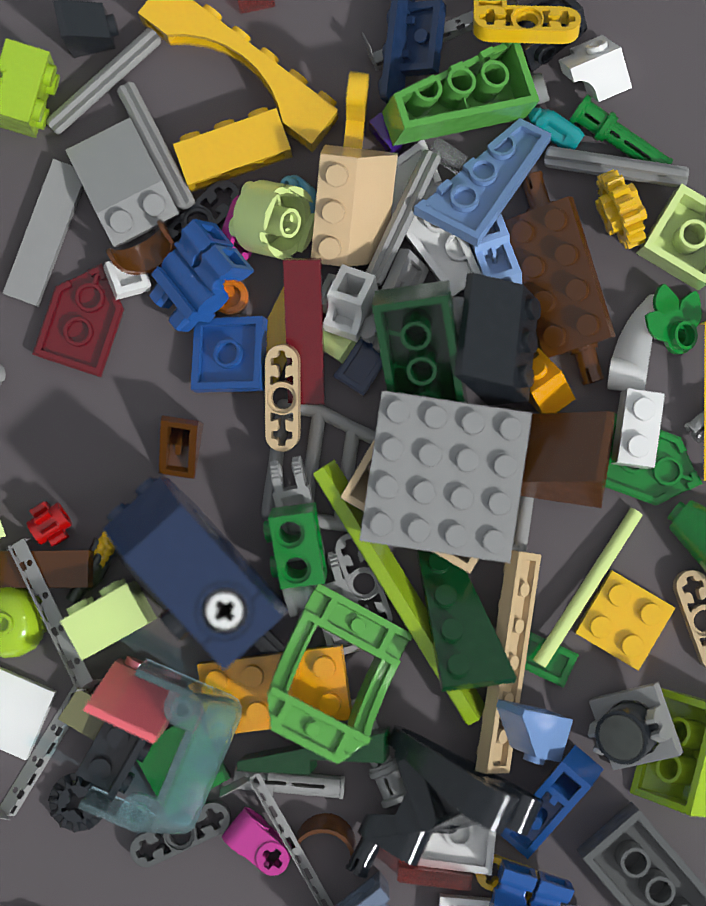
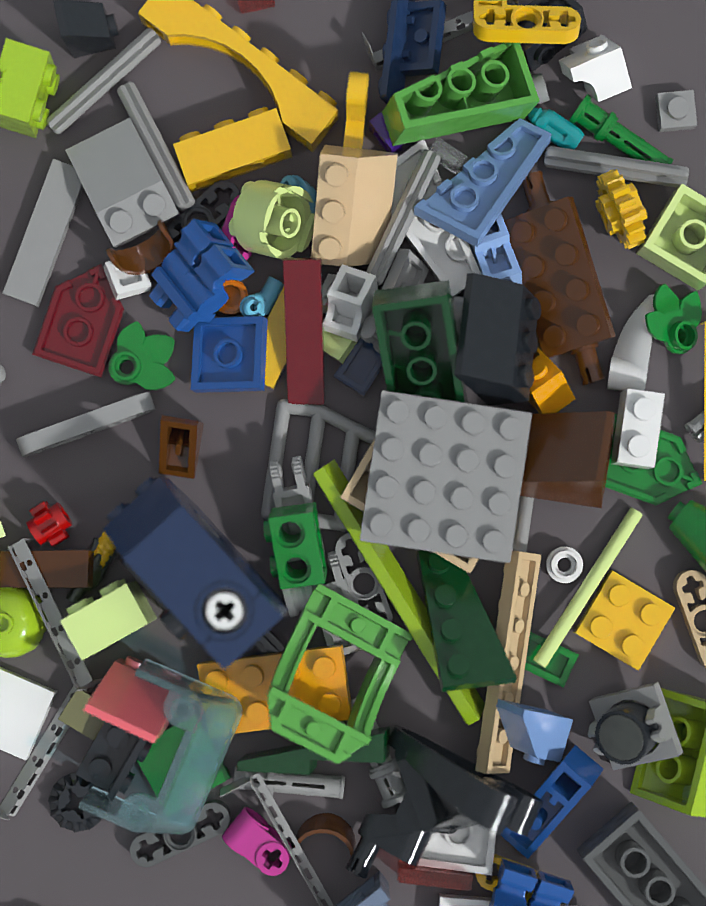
tan beam [265,344,301,452] -> none
none -> light grey beam [16,392,156,457]
none -> green plate [108,321,175,390]
none -> medium azure arm [240,276,284,317]
none -> white plate [546,547,583,583]
none -> light grey plate [655,90,697,132]

